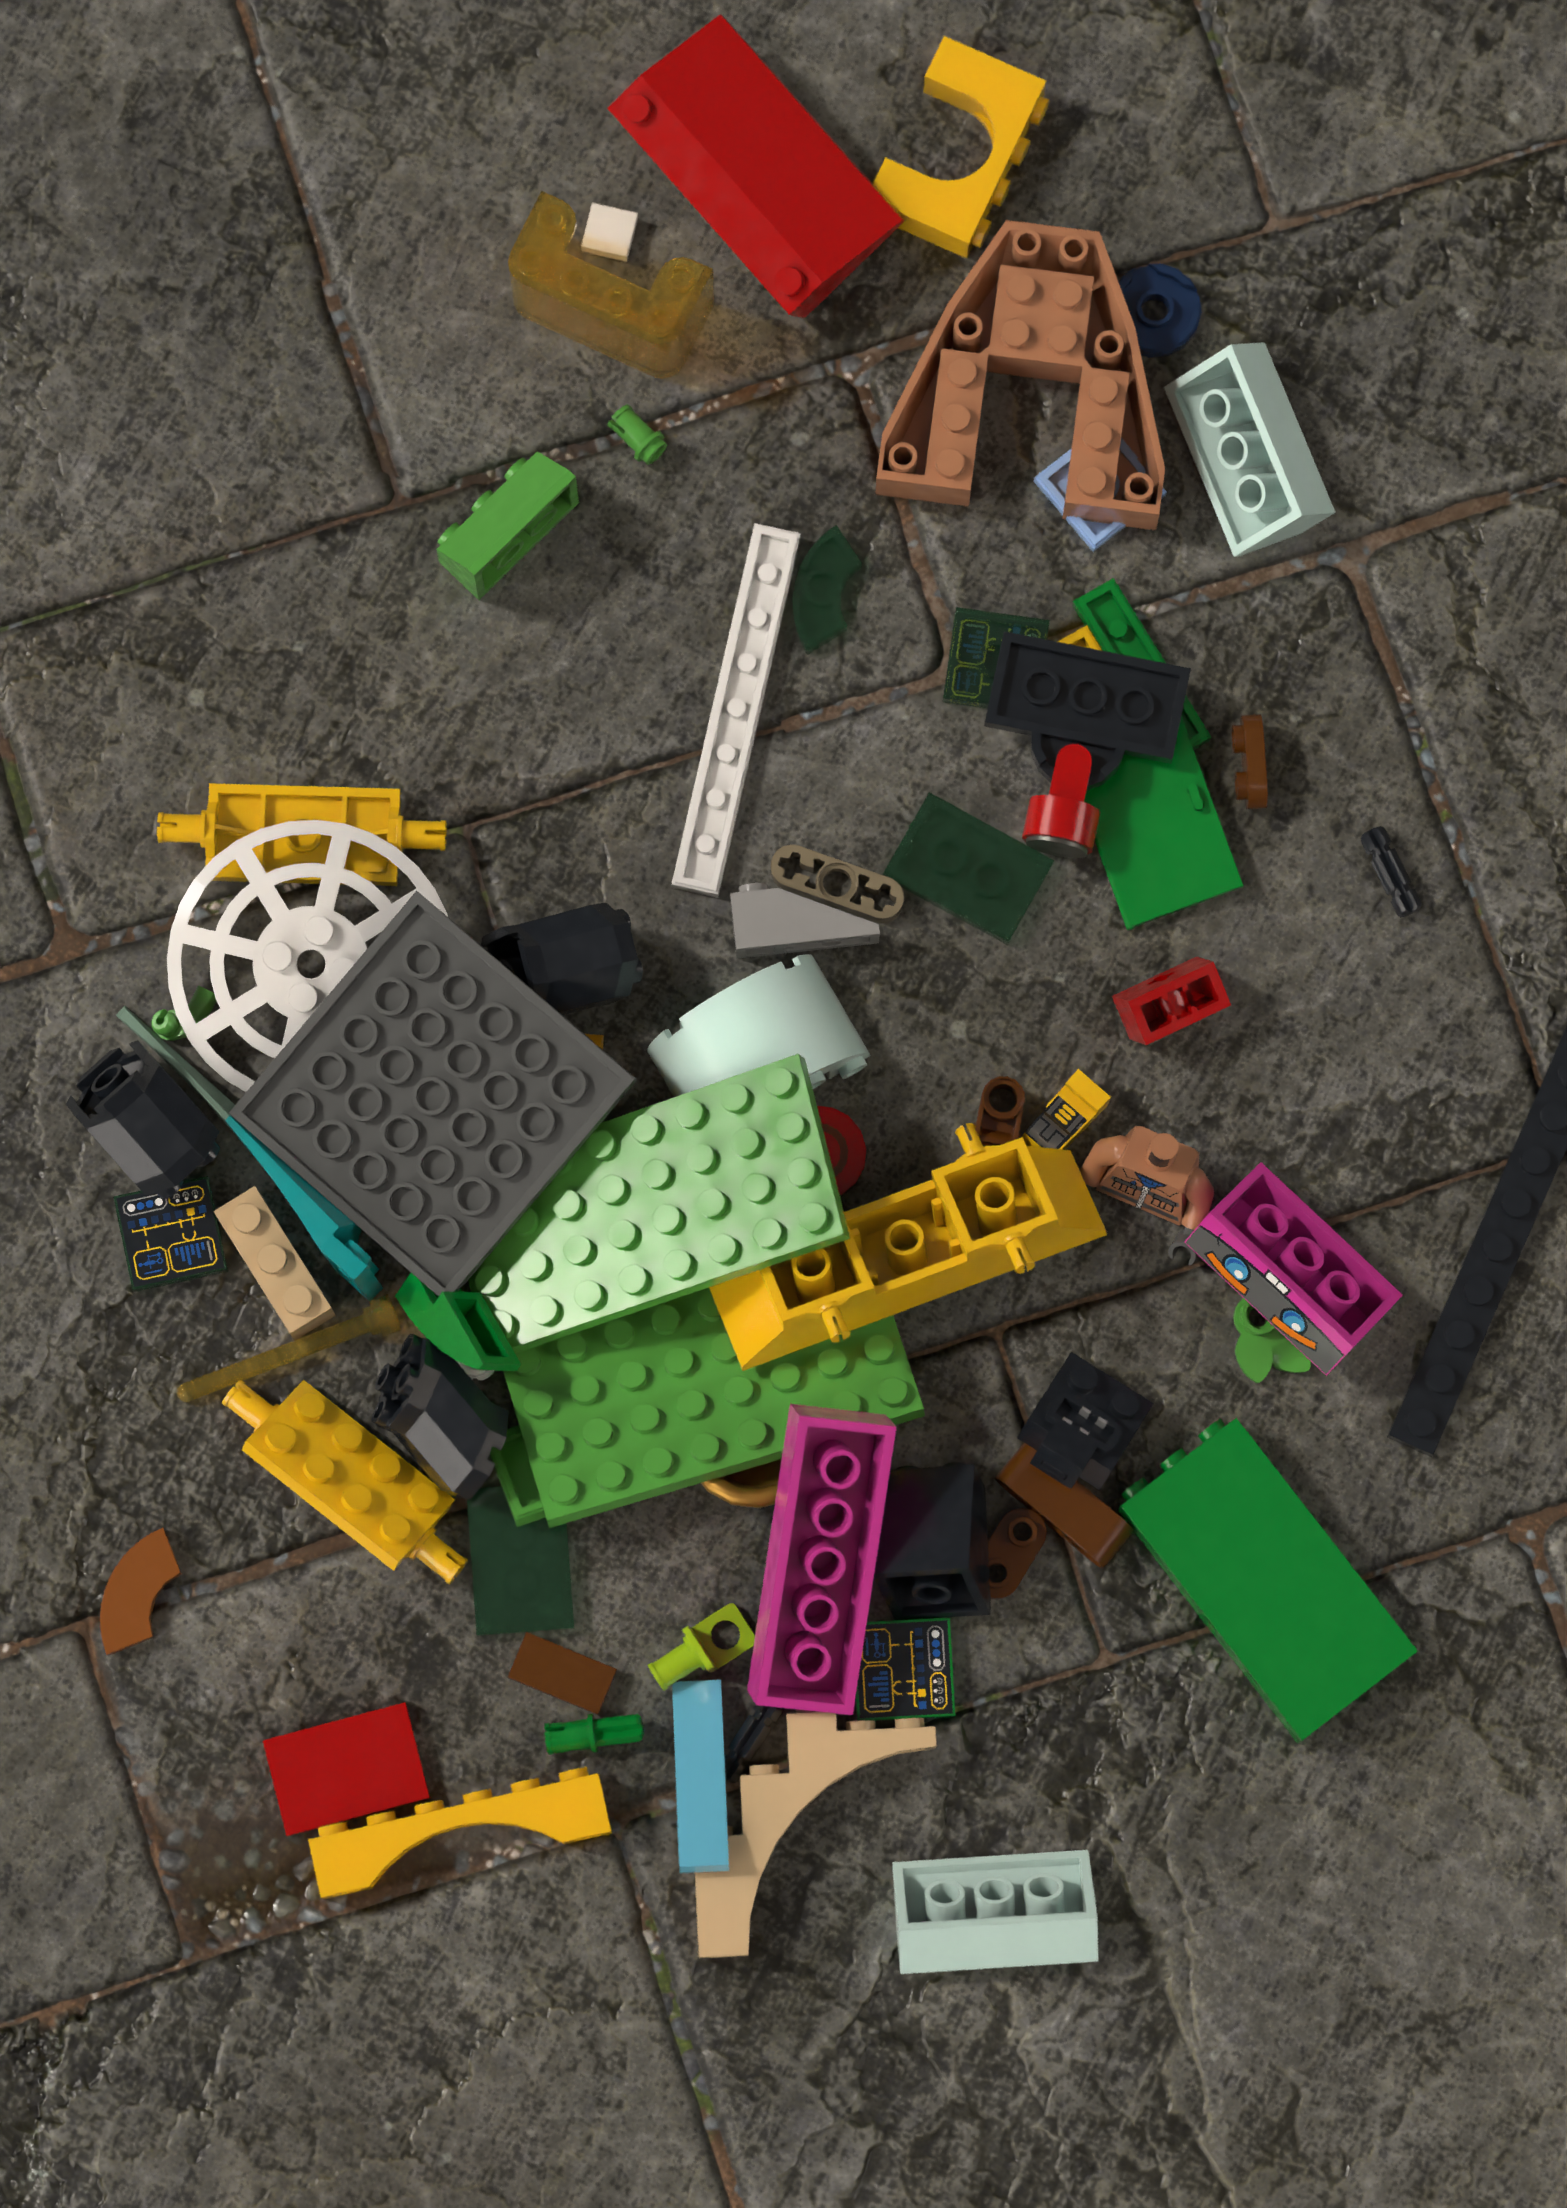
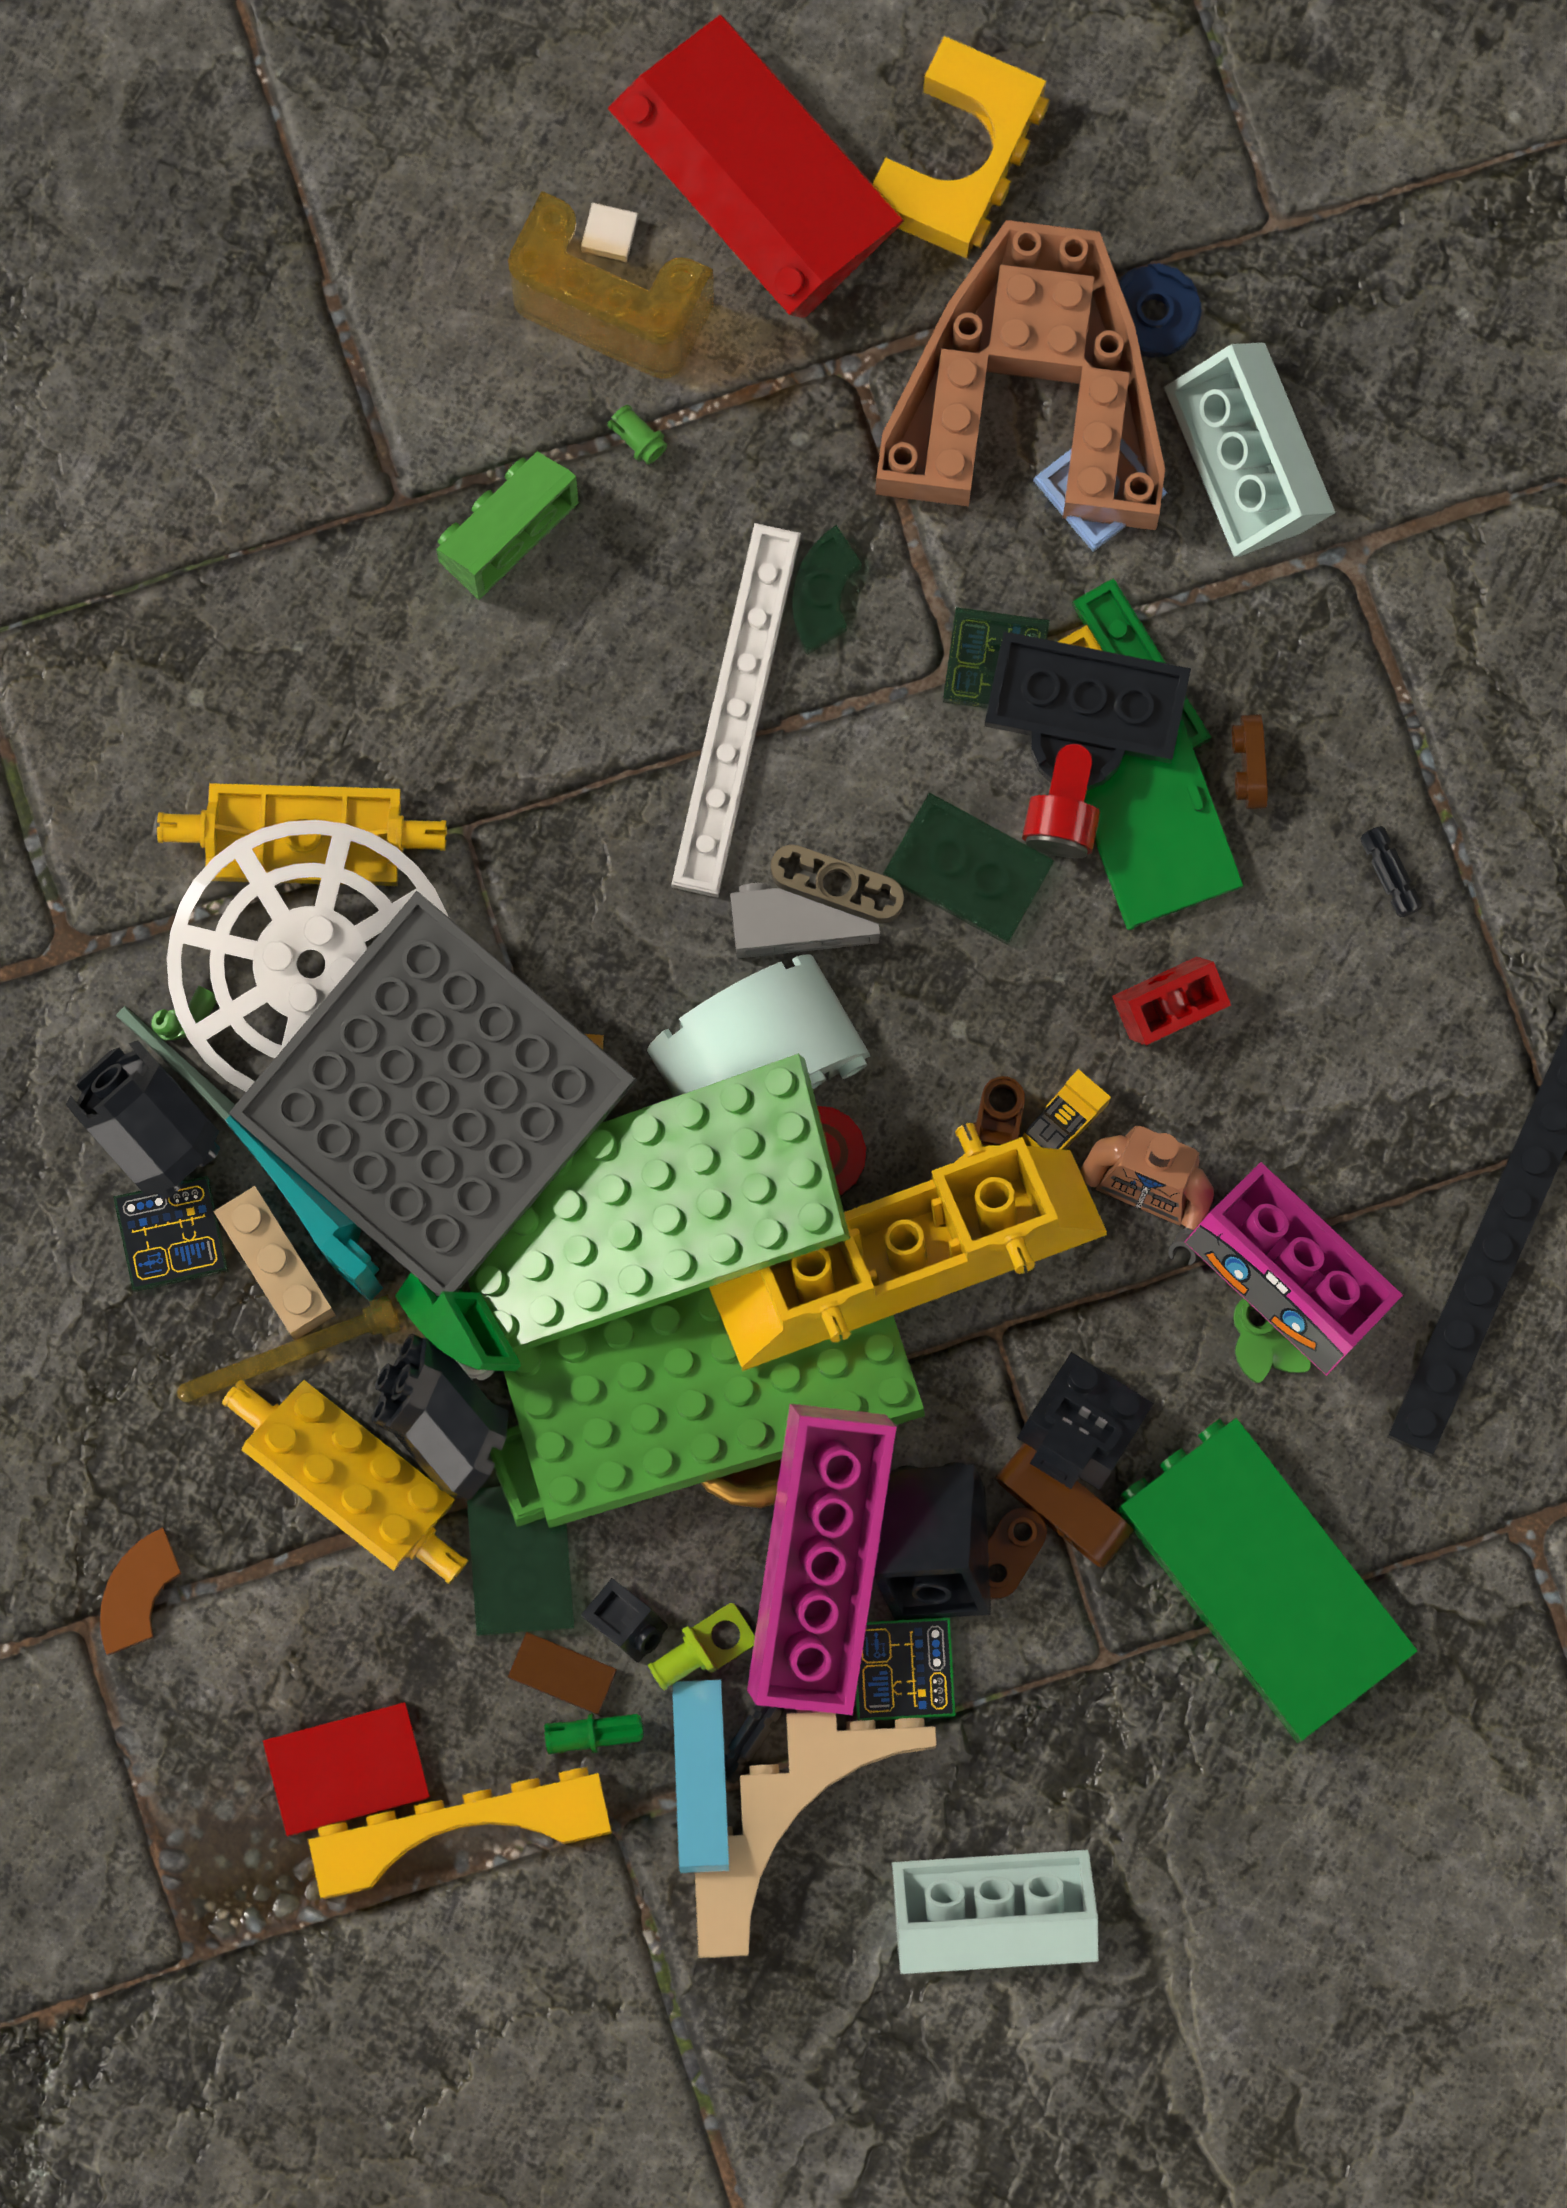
black brick [481,903,643,1015] -> none
none -> black bracket [581,1578,668,1663]

